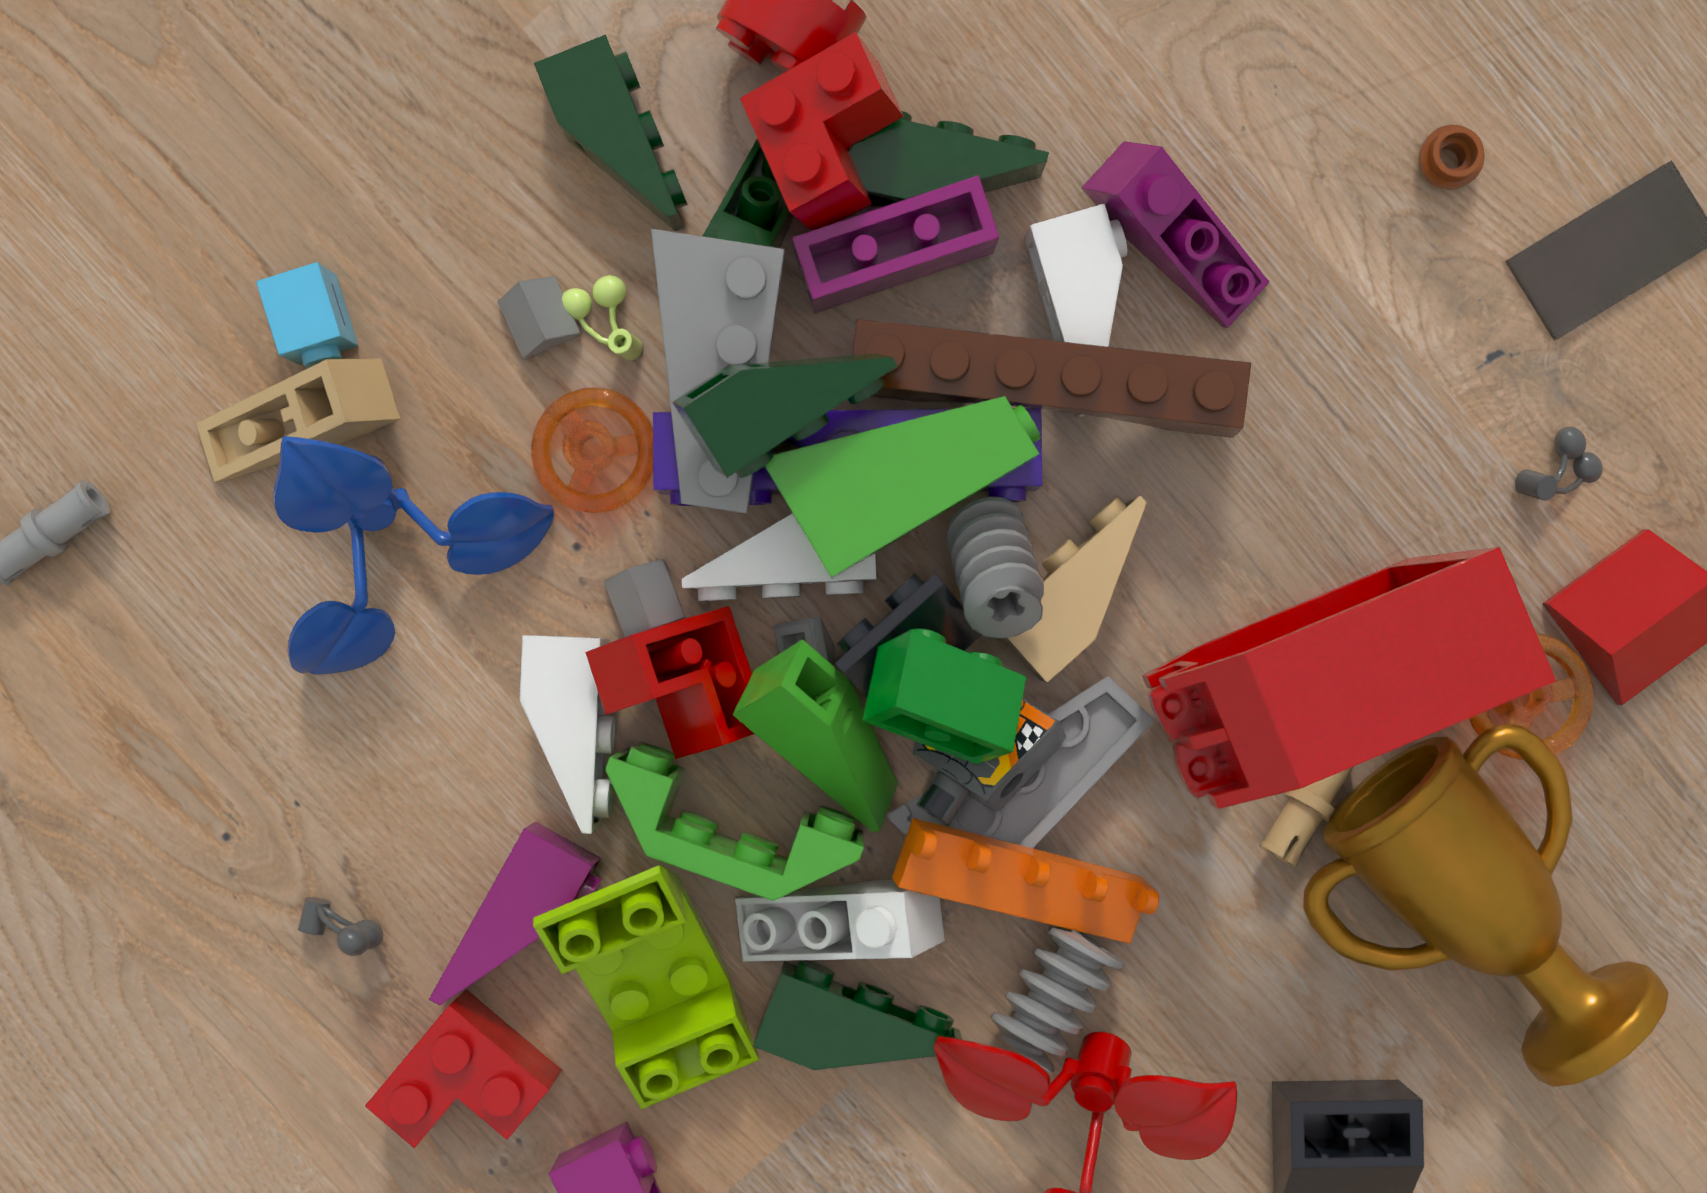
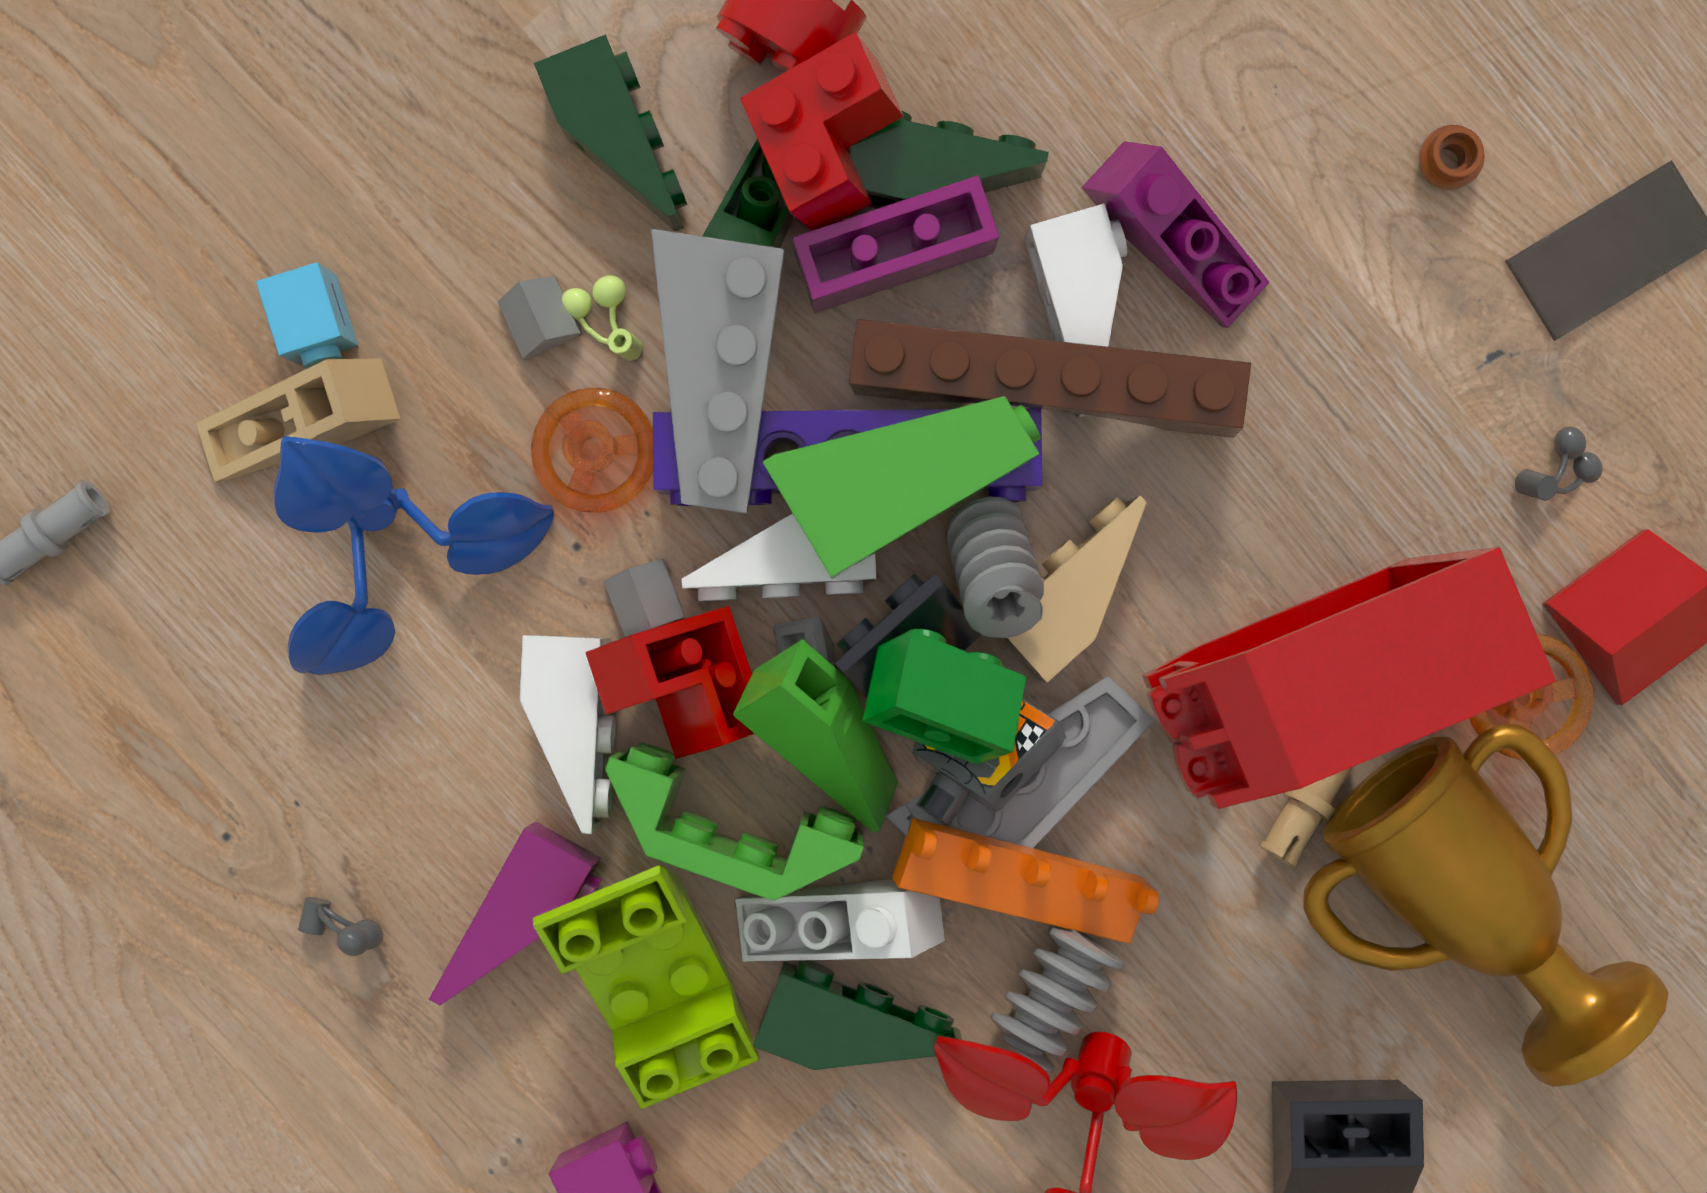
red brick [365,989,562,1148] -> none
dark green slope [672,353,898,478] -> none

